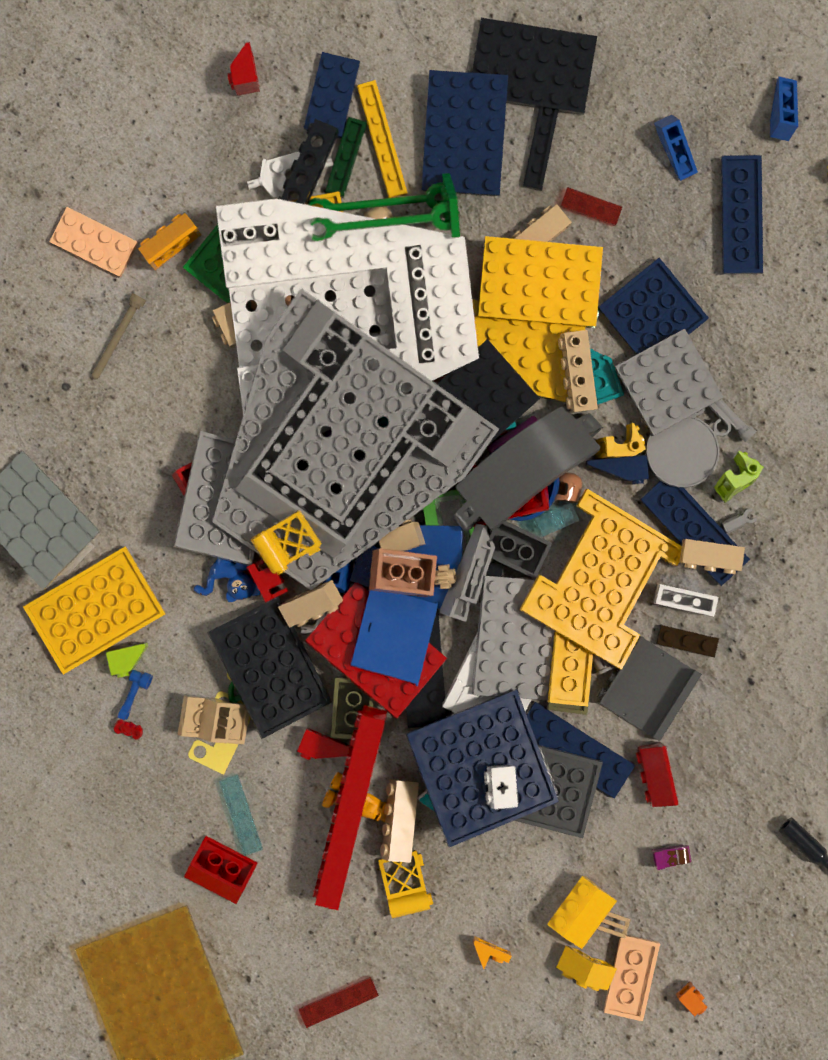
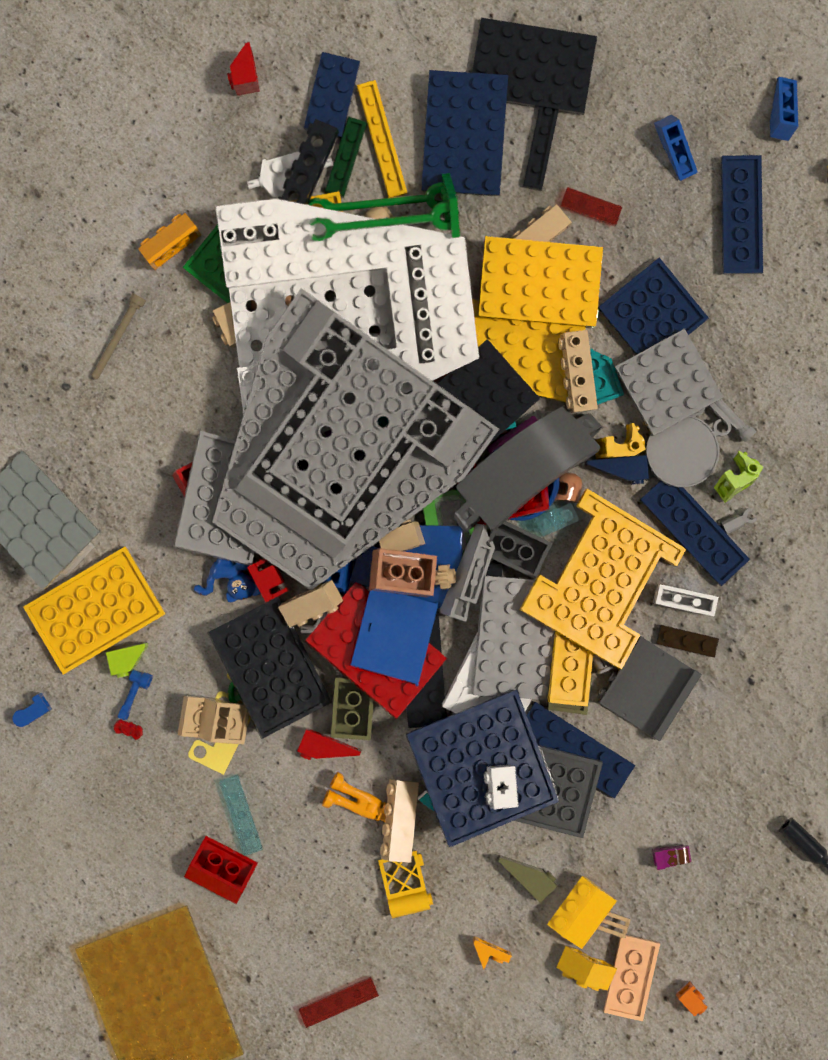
light nougat plate [49,207,138,278] -> none
yellow piece [250,510,322,575] -> none
red brick [313,705,387,911] -> none
red slope [635,742,679,807] -> none
tan brick [679,539,745,574] -> none
none -> blue leg [13,693,52,727]
none -> olive slope [497,855,557,903]

